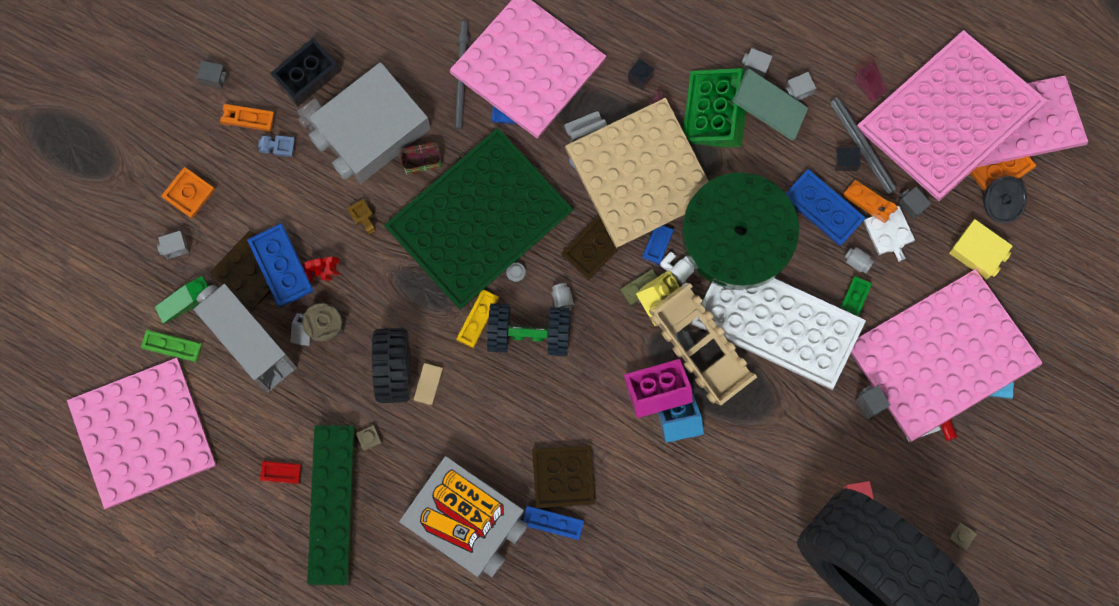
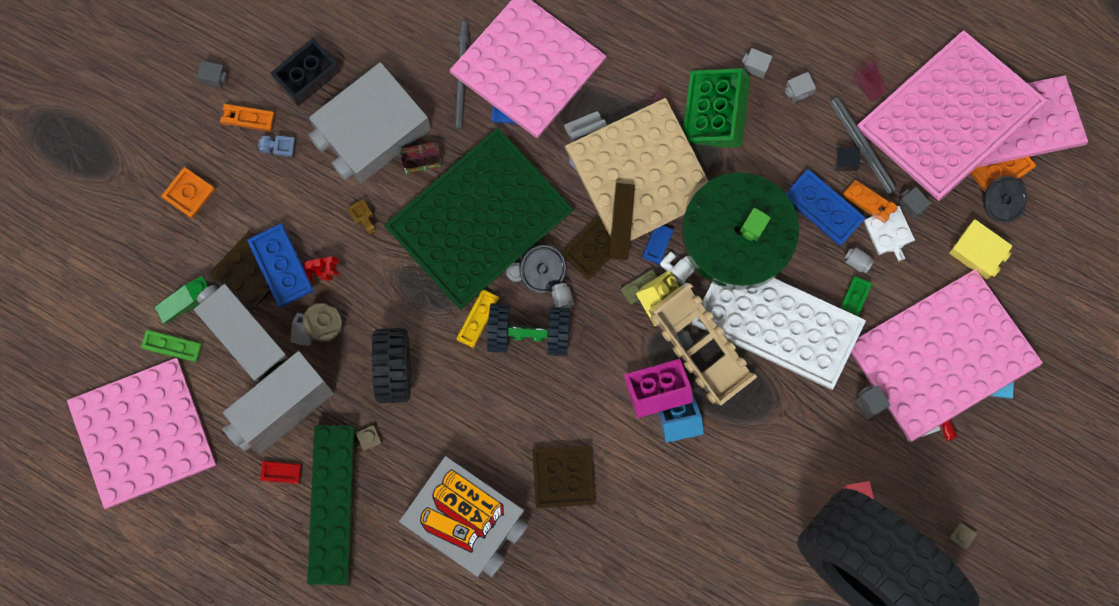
light grey brick [157,231,189,260] -> none
clear brick [297,98,322,131] -> none
tan tile [413,363,443,406] -> none
blue plate [523,506,584,540] -> none
black brick [628,58,655,91] -> none
sand green tile [732,69,808,140] -> none
none -> light grey brick [222,351,334,453]
none -> shield [519,245,566,293]
none -> dark brown tile [608,183,635,261]
none -> bright green brick [740,208,771,241]

